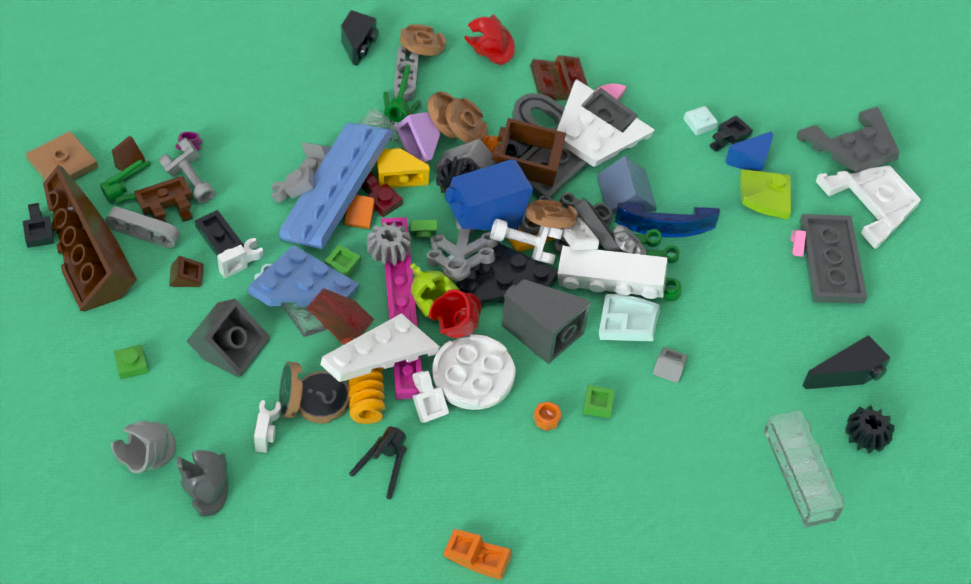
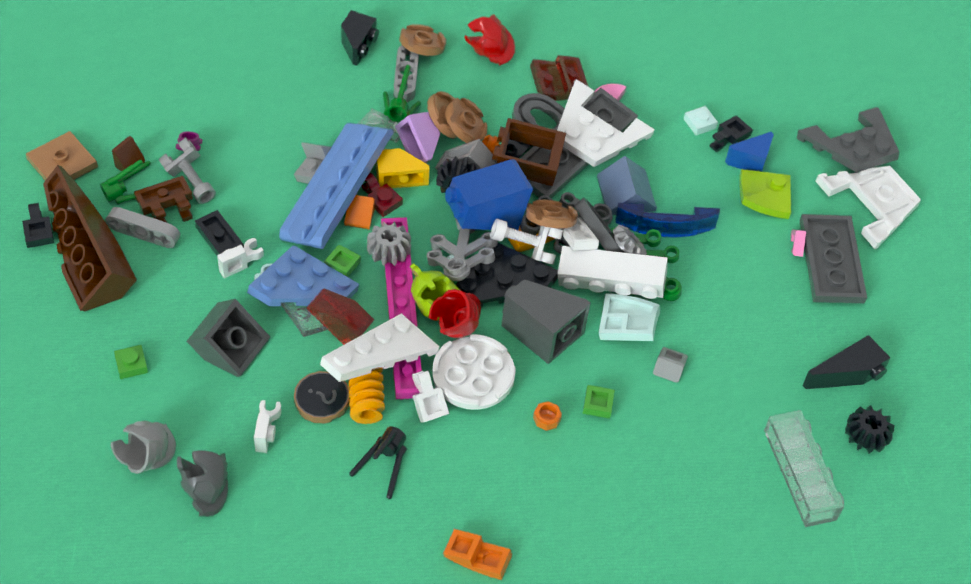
reddish brown slope [169,256,203,287] -> none
light grey plate [271,166,314,203] -> none
tile [279,361,303,418] -> none
bright green plate [409,220,437,239] -> none

